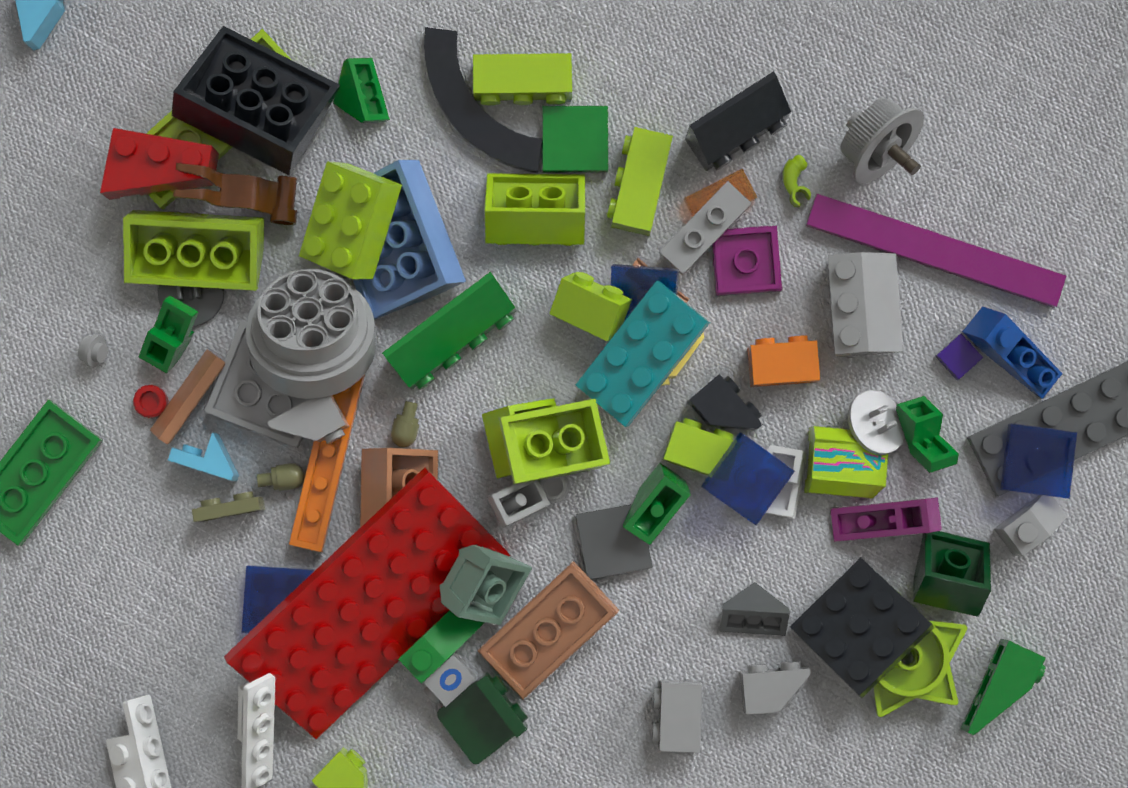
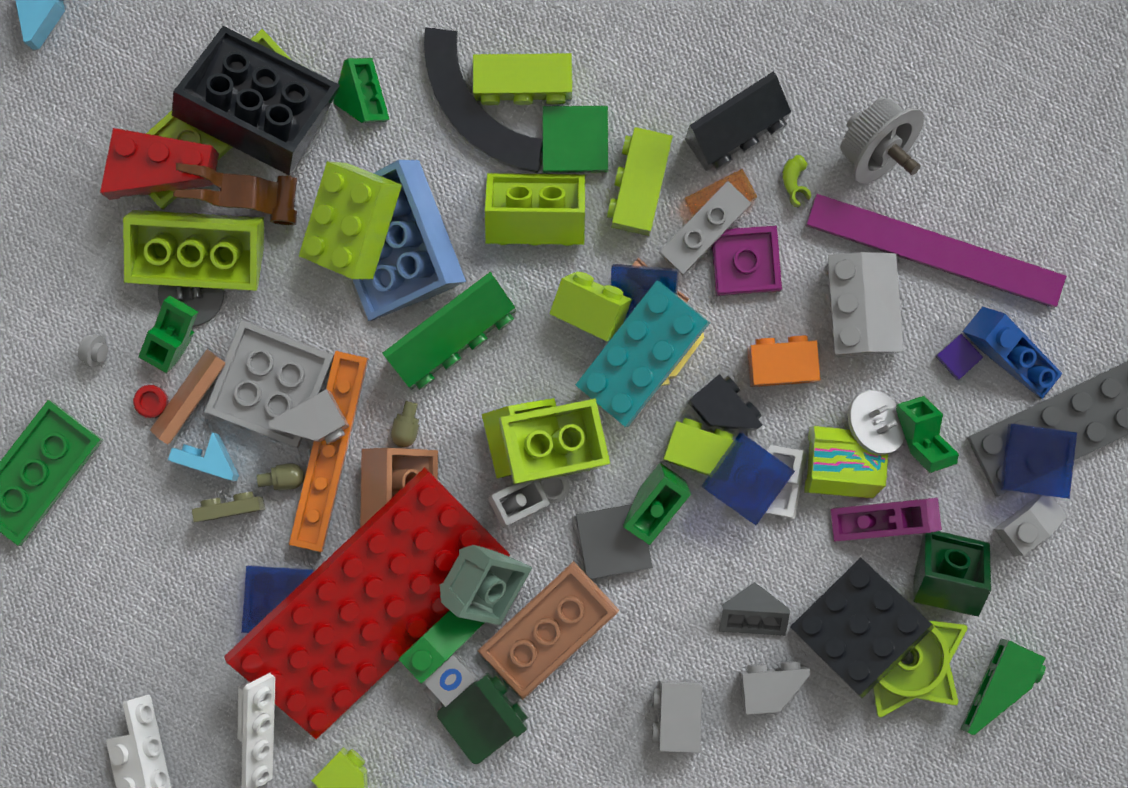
light grey wheel [245,269,376,399] -> none

